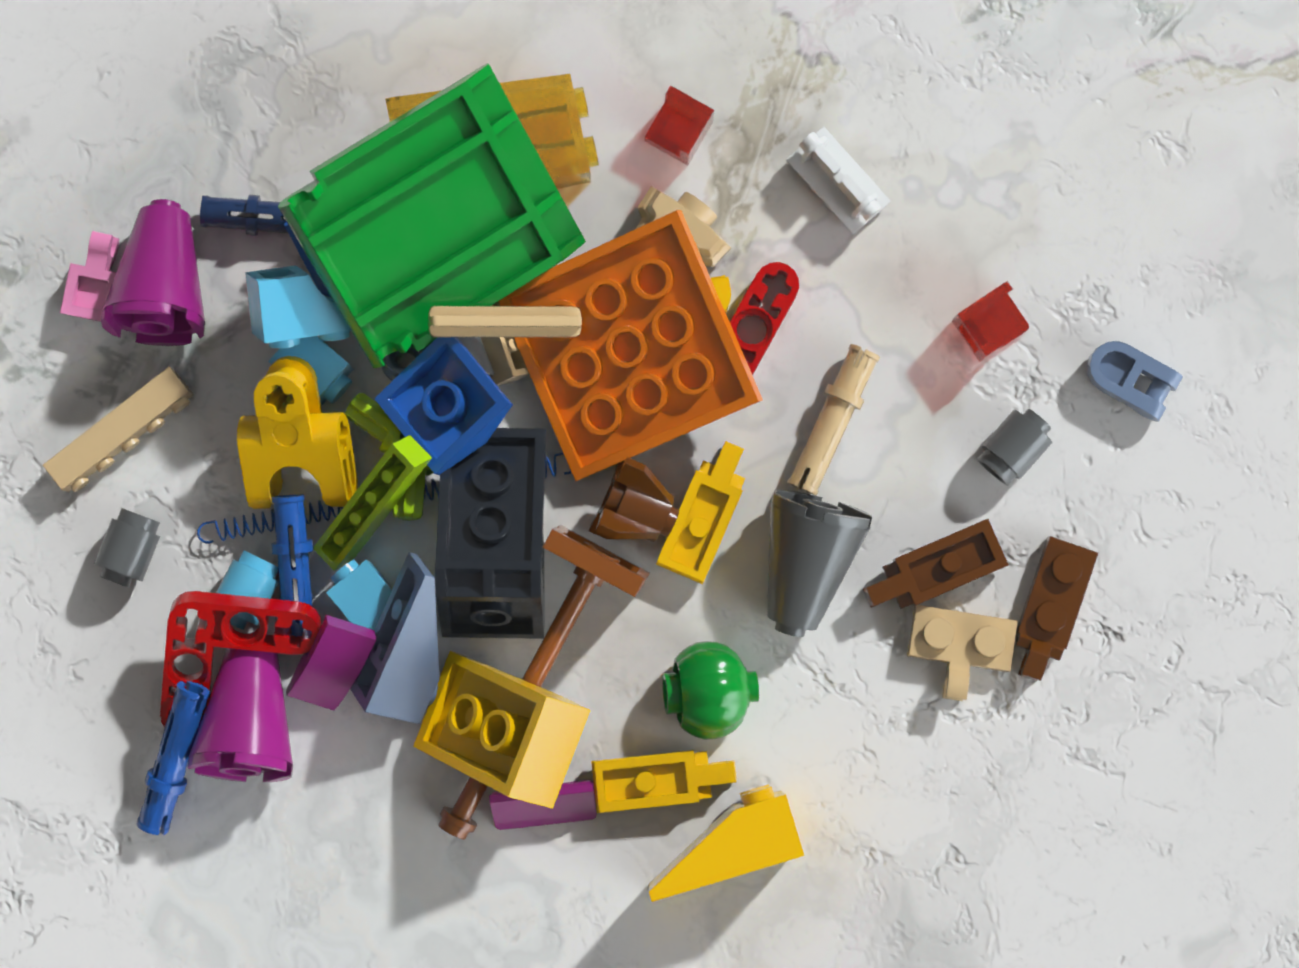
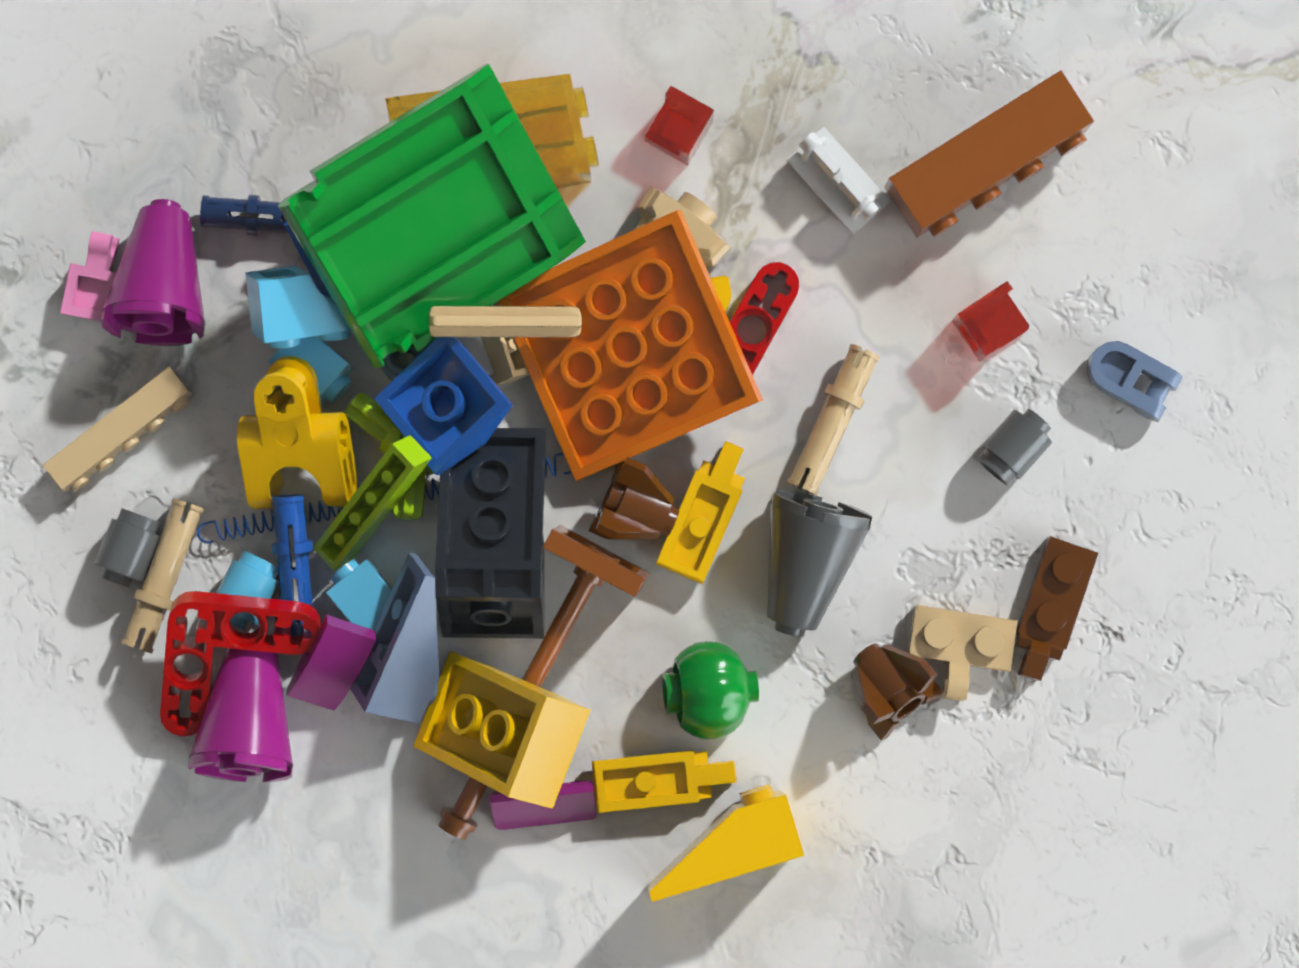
blue pin [136,681,210,835] -> none
reddish brown hinge [863,519,1009,609] -> none
none -> tan pin [120,498,204,654]
none -> reddish brown brick [851,644,944,740]
none -> dark orange brick [884,70,1094,238]

